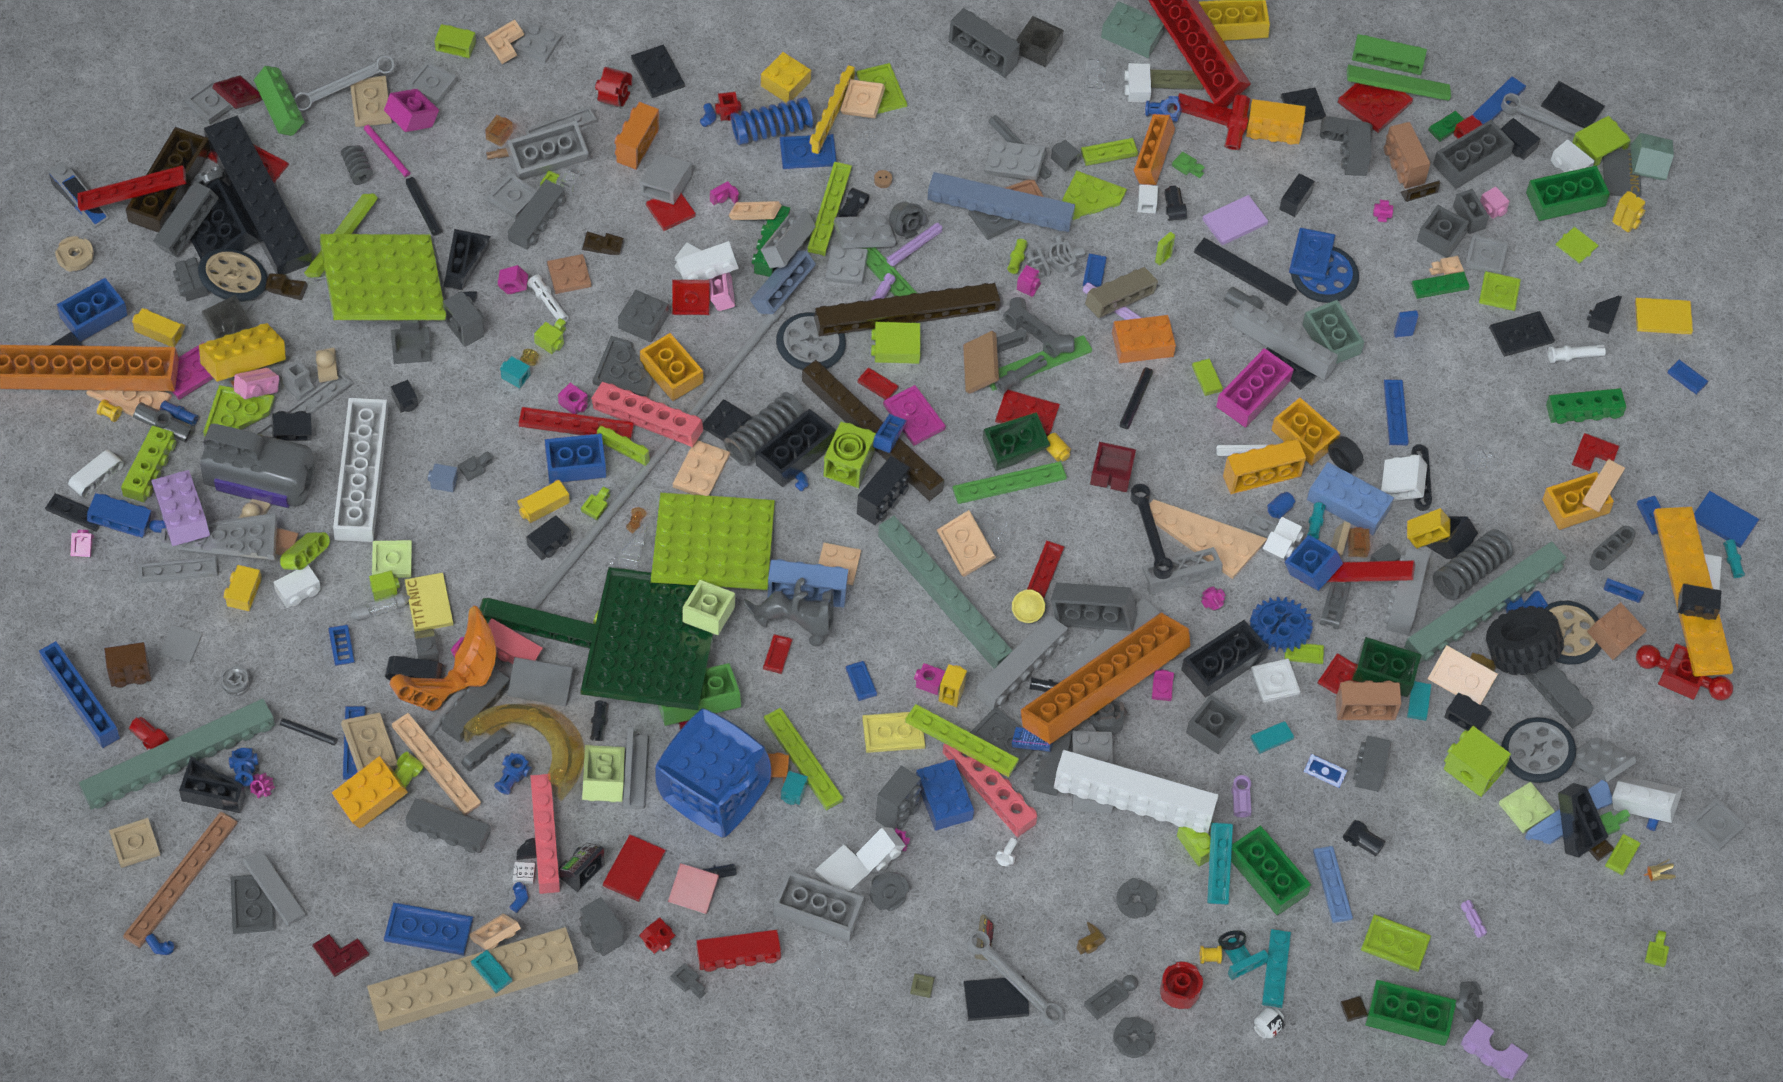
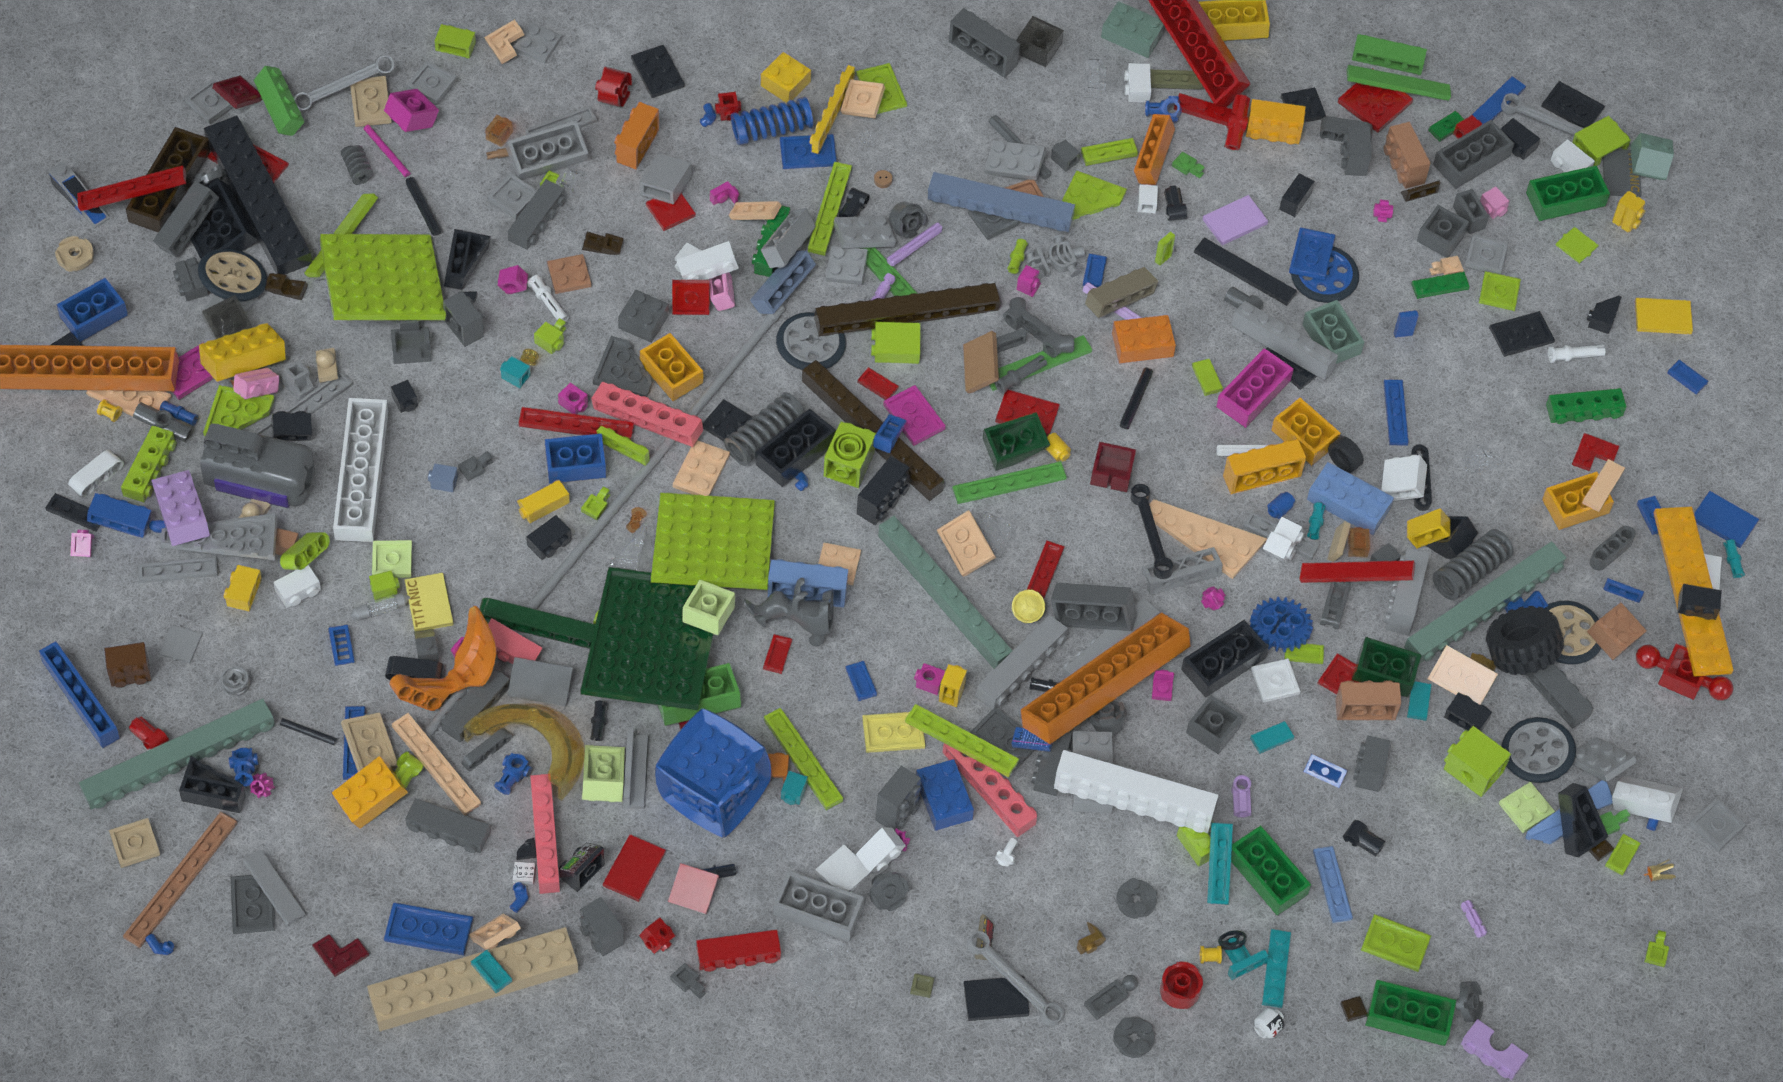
yellow brick [132,308,185,347] -> none
blue brick [1284,535,1343,591] -> none

